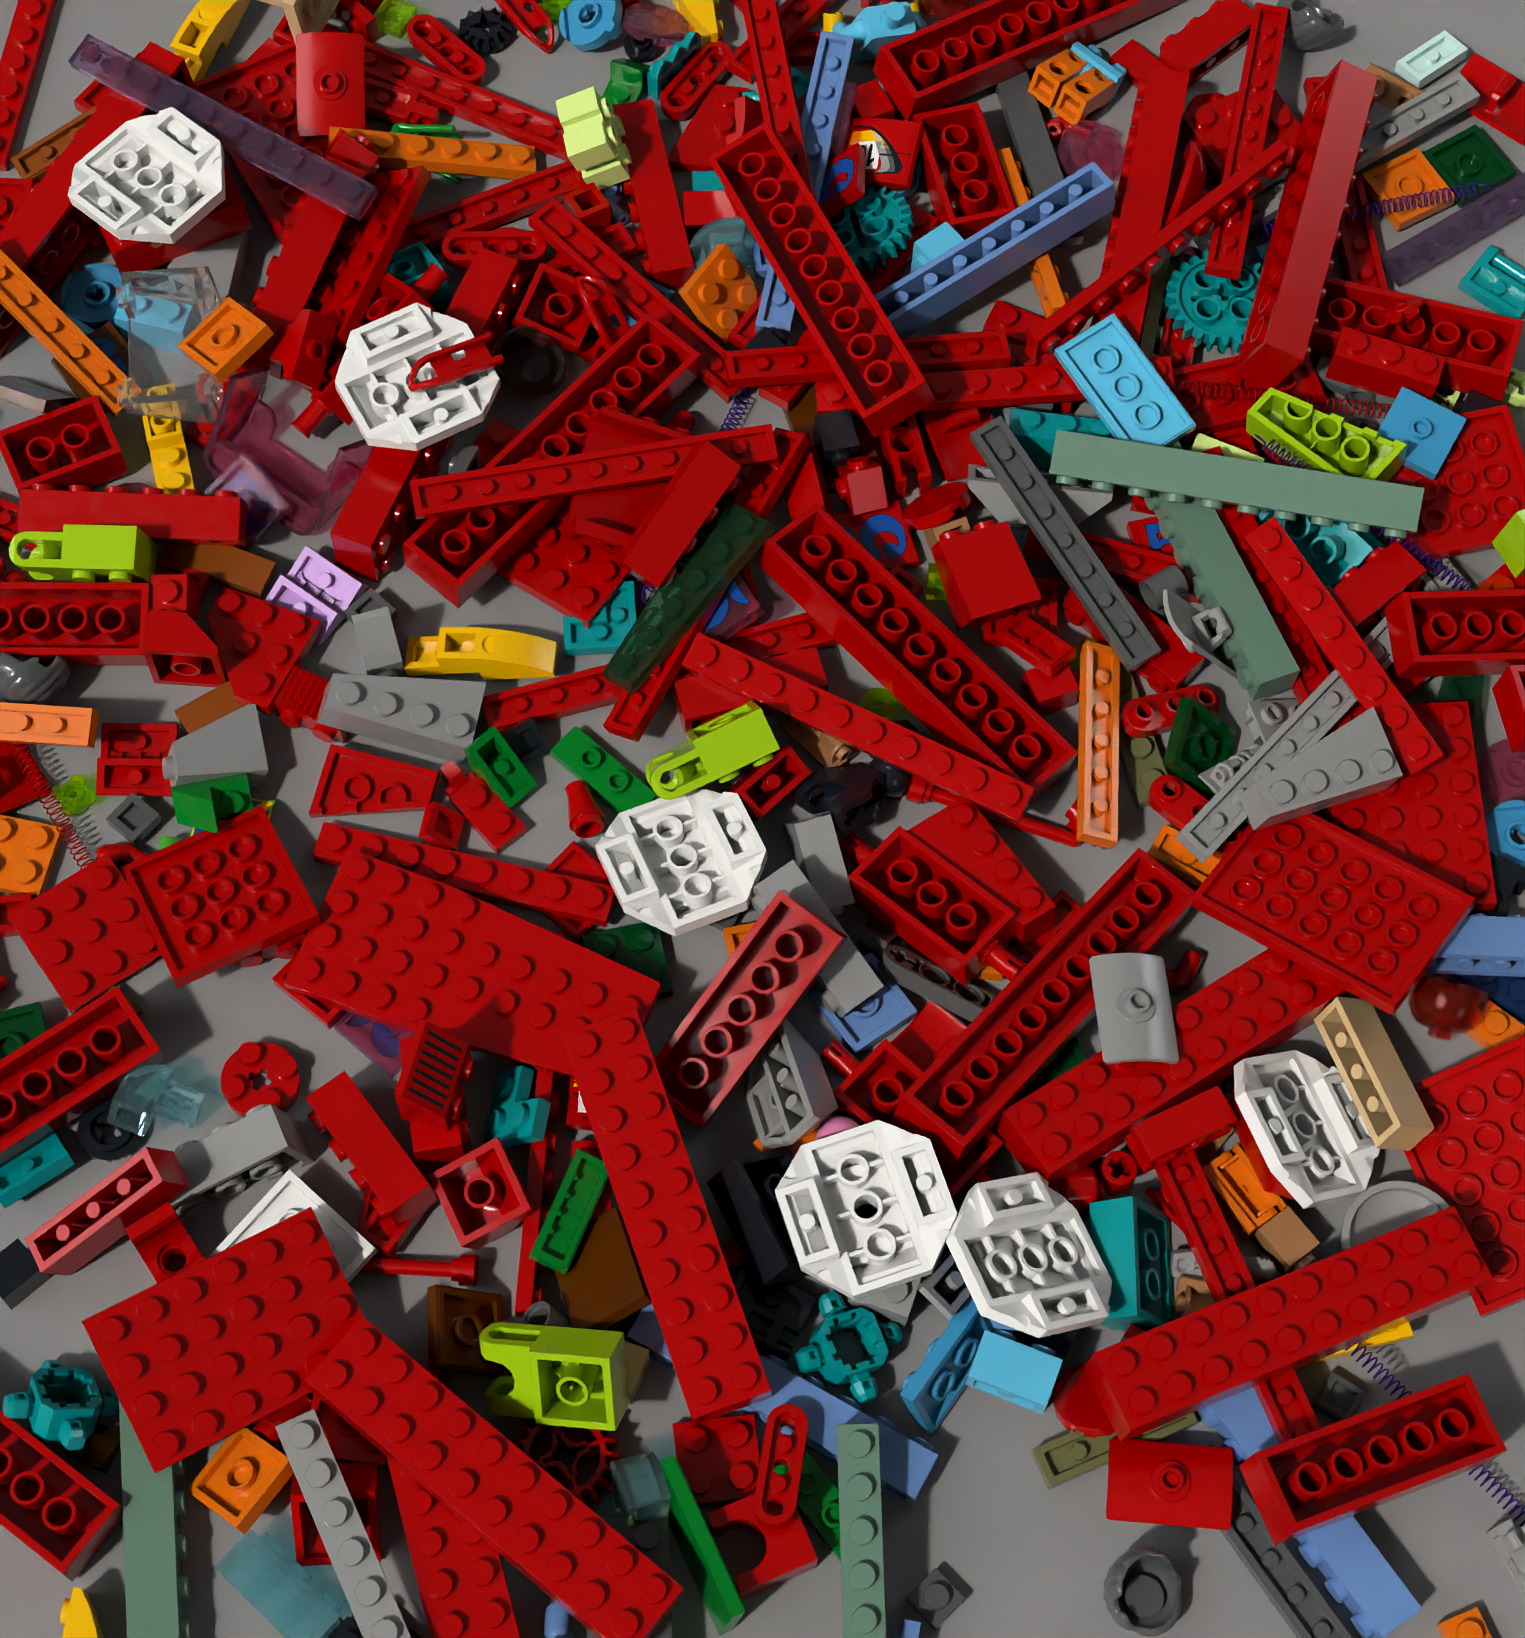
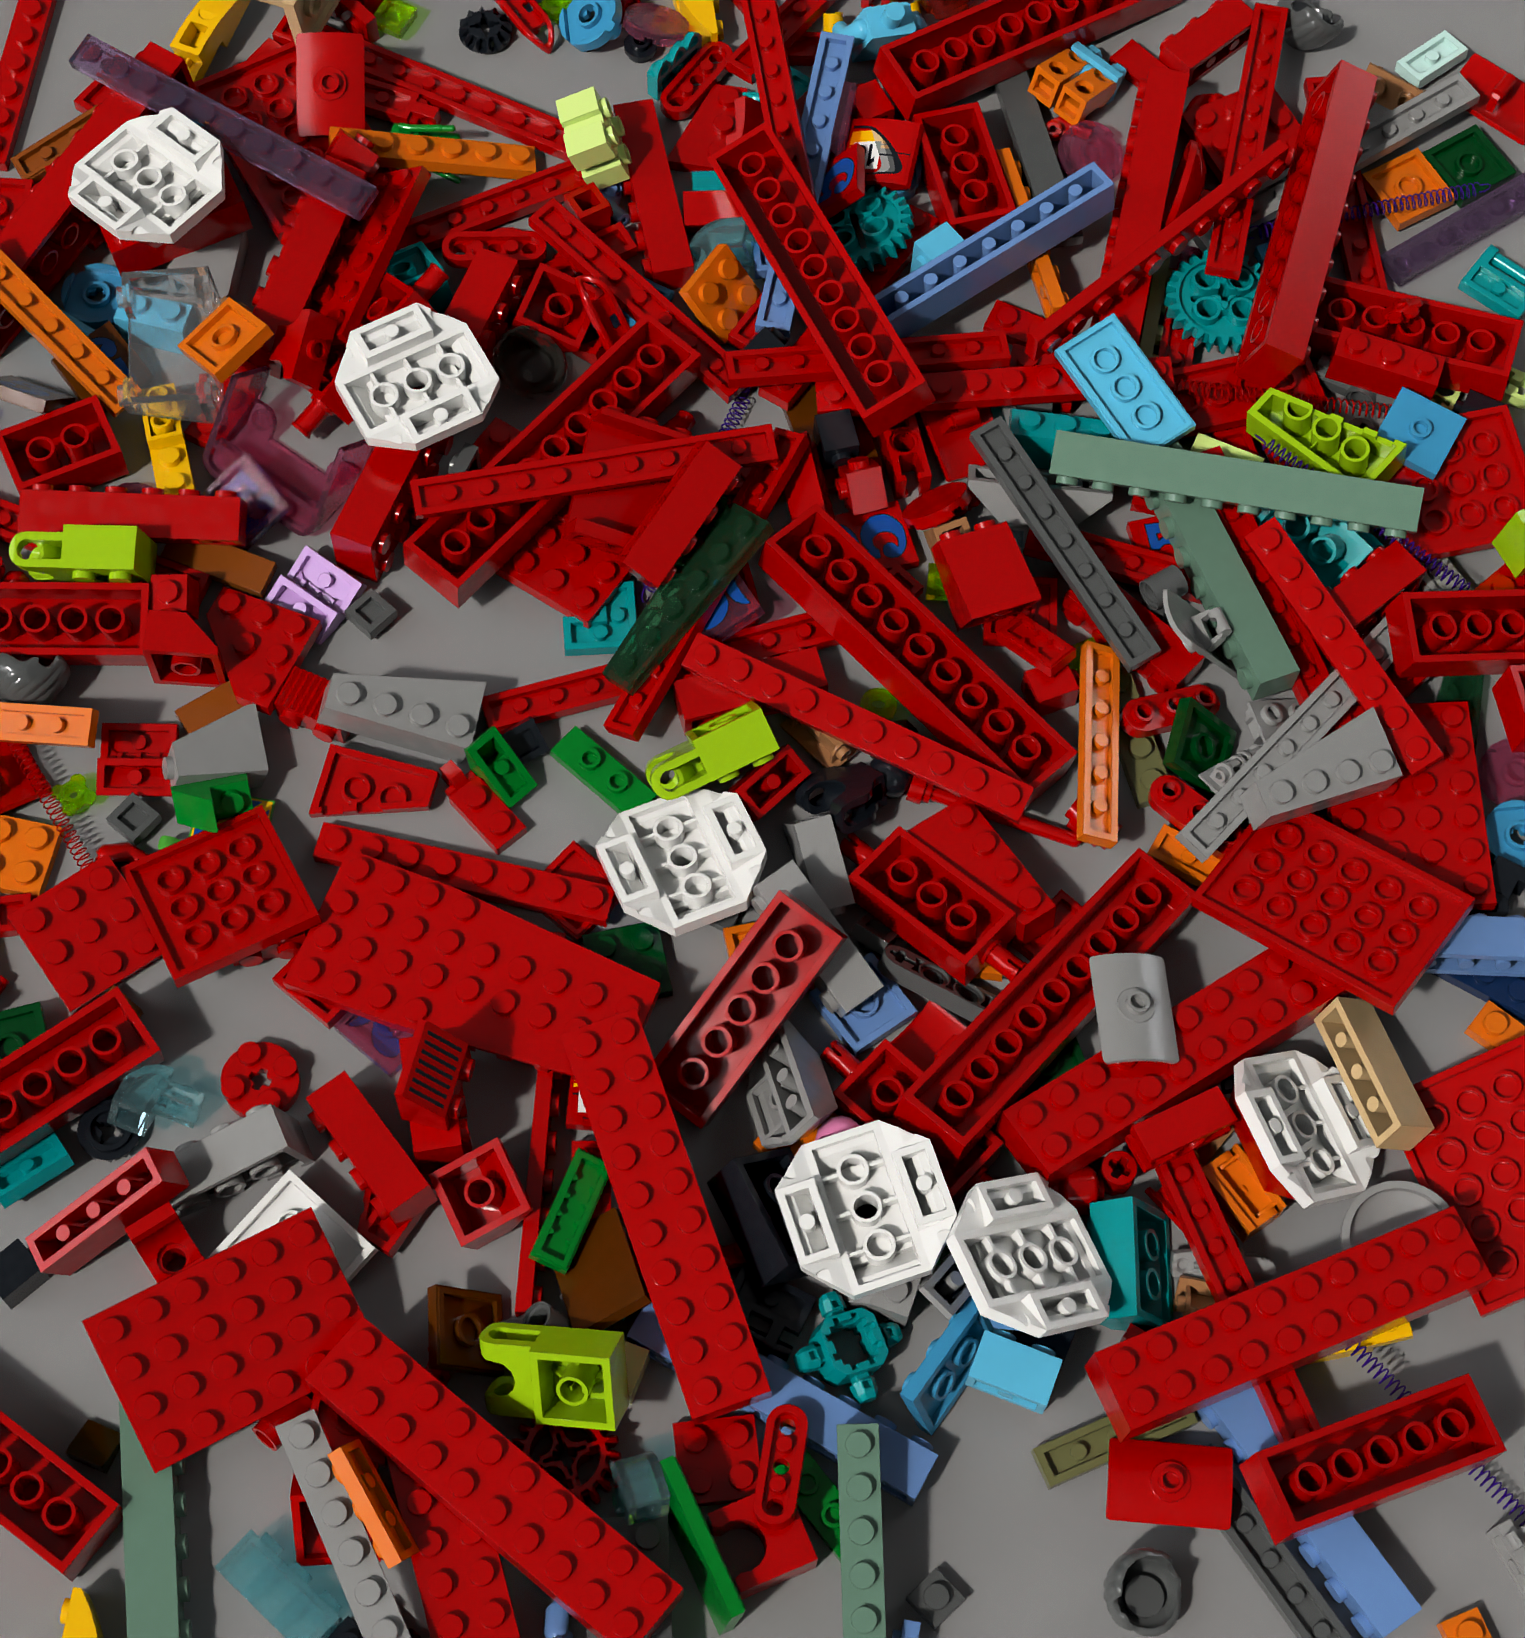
teal piece [2,1360,119,1450] -> none
orange plate [186,1427,294,1535] -> none
light grey slope [351,606,405,677] -> none
red piece [358,1253,479,1287] -> none
yellow slope [404,627,558,680] -> none
red plate [407,14,486,86] -> none
red piece [408,332,504,392] -> none
red plate [418,801,465,851] -> none
teal plate [483,1066,551,1148] -> none
red cone [565,780,606,838] -> none
green slope [602,57,650,111] -> none
red tile [1052,1363,1115,1438] -> none
red arm [1165,950,1203,993] -> none
medium nougat brick [1251,1206,1320,1276] -> none
dark grey tile [1311,1370,1368,1422] -> none
clear red cylinder [1408,976,1489,1041] -> none
none -> orange plate [327,1438,420,1569]

